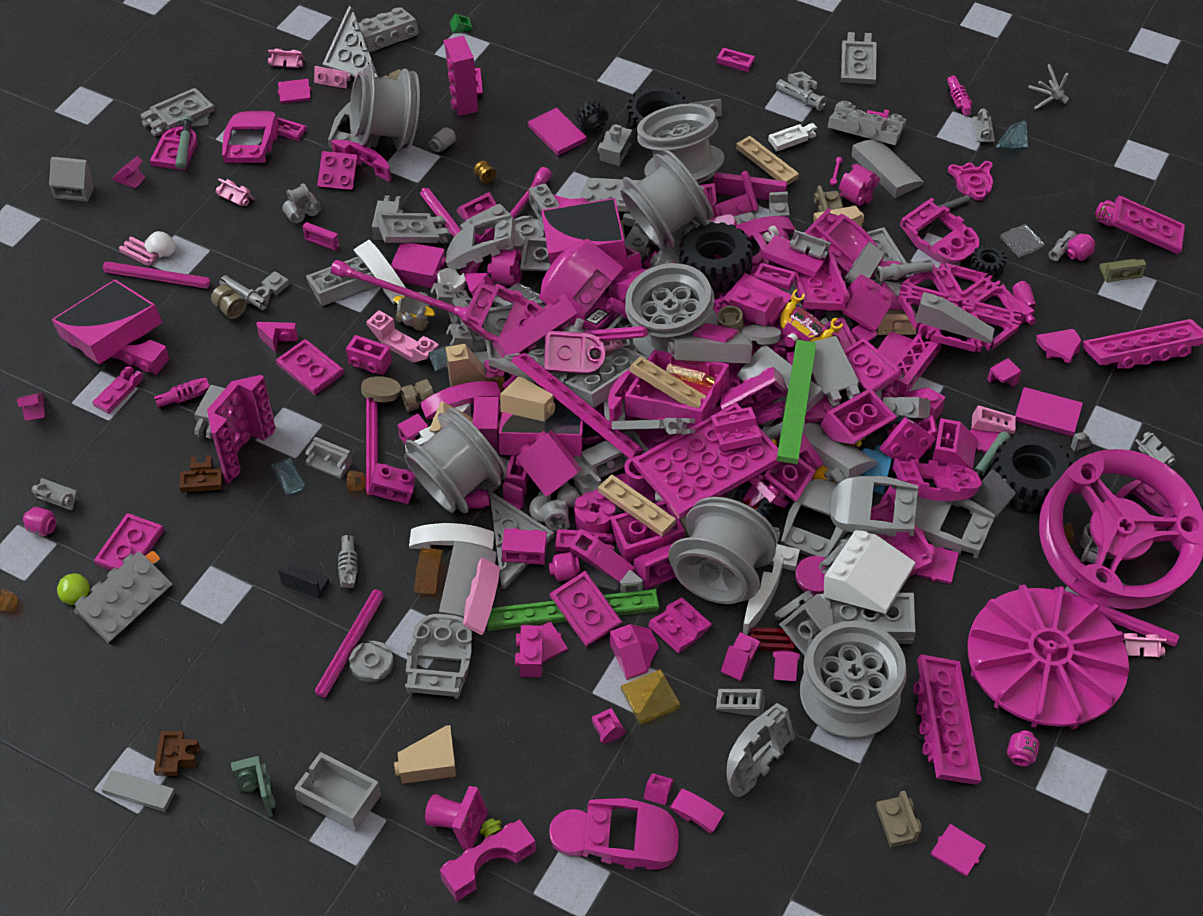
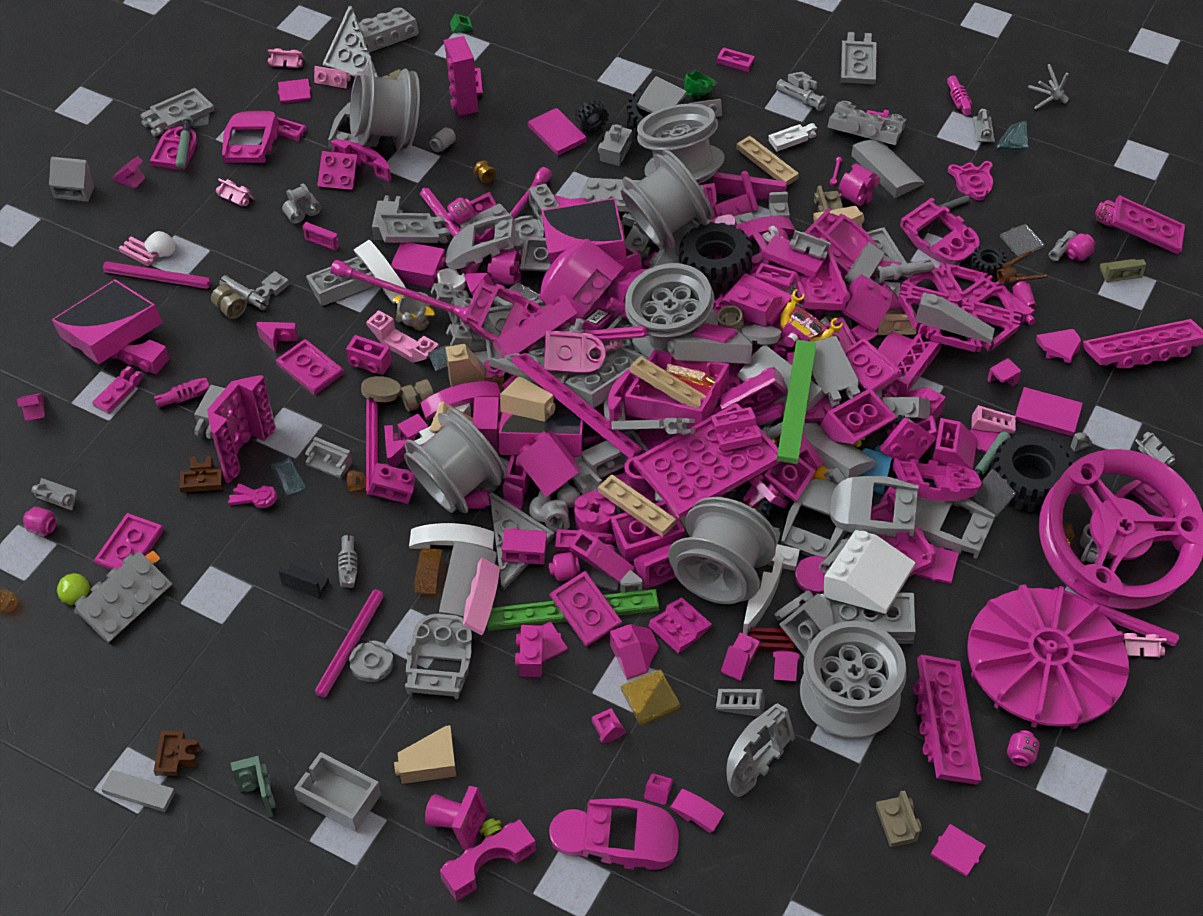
none -> dark pink piece [228,484,278,508]
none -> dark pink slope [384,425,409,467]
none -> dark pink head [447,197,475,225]
none -> light grey slope [637,76,686,113]
none -> green hair [684,70,718,99]
none -> reddish brown plant [997,250,1048,284]

